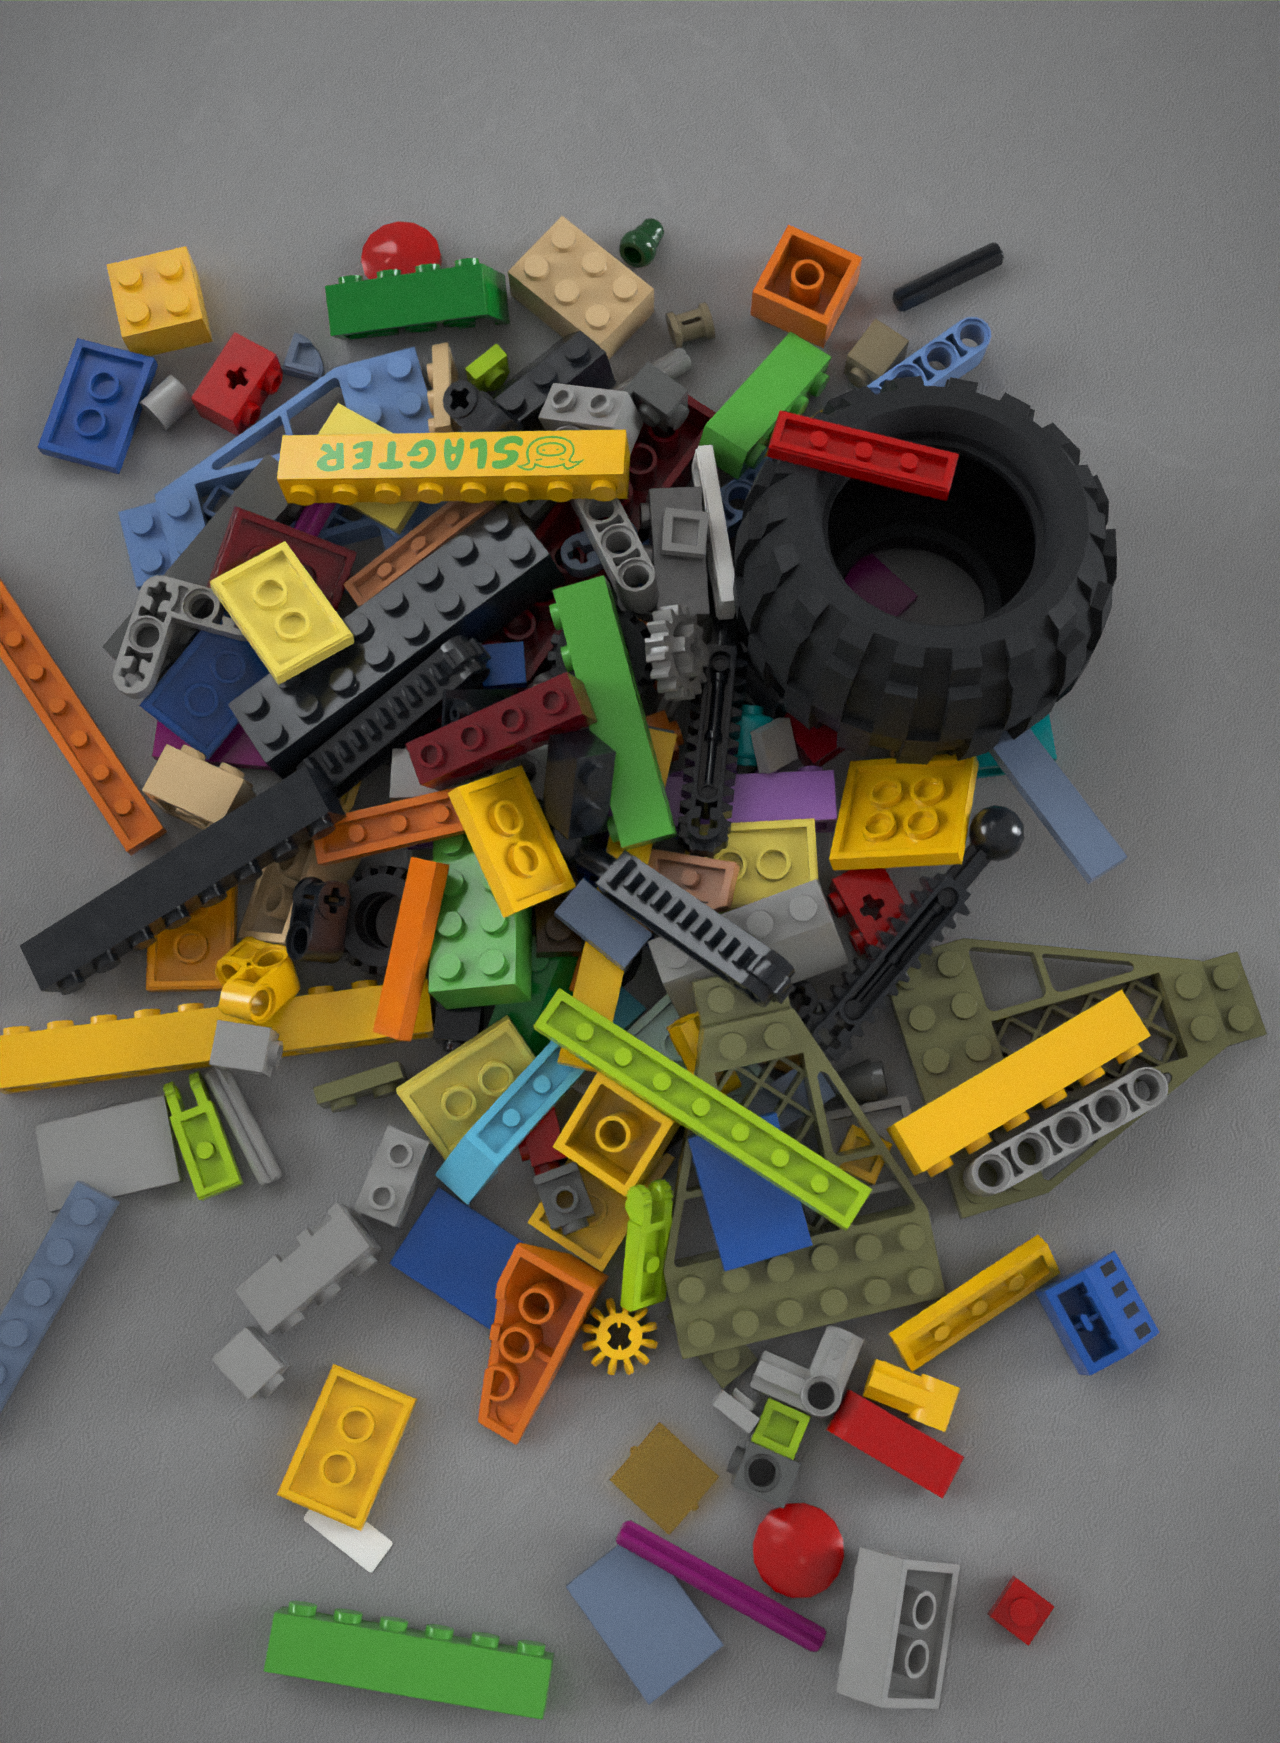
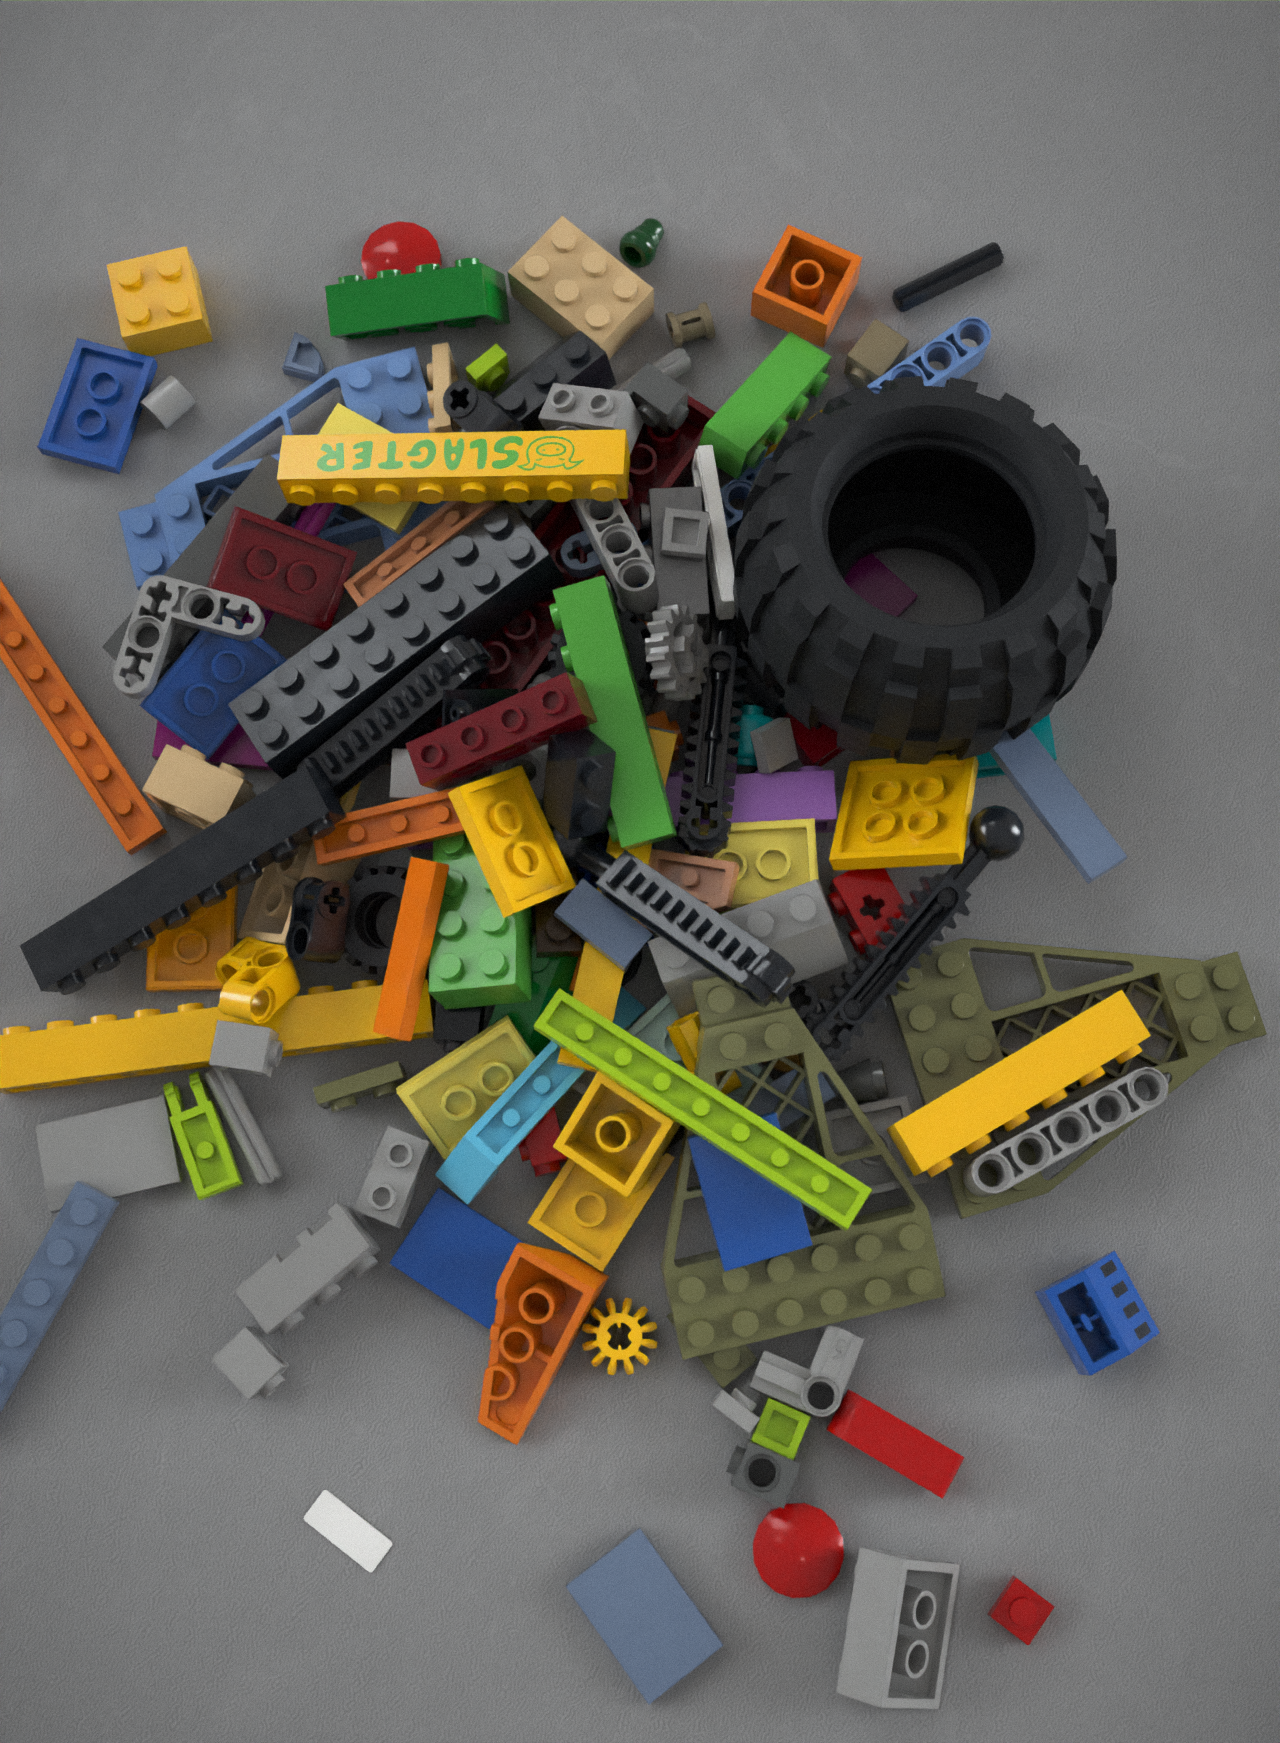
red brick [191,332,283,436] -> none
light yellow tile [209,541,354,685] -> none
bright green brick [264,1601,555,1720] -> none
yellow tile [277,1364,417,1531] -> none
blue tile [483,641,527,689] -> none
dark grey brick [533,1162,595,1235] -> none
clear yellow piece [610,1421,719,1535] -> none
magenta axle [616,1520,826,1652] -> none
lime hinge [620,1179,673,1312] -> none
red tile [767,410,959,501] -> none
yellow tile [838,1124,893,1185] -> none
yellow piece [862,1359,960,1432] -> none
yellow plate [889,1234,1060,1372] -> none

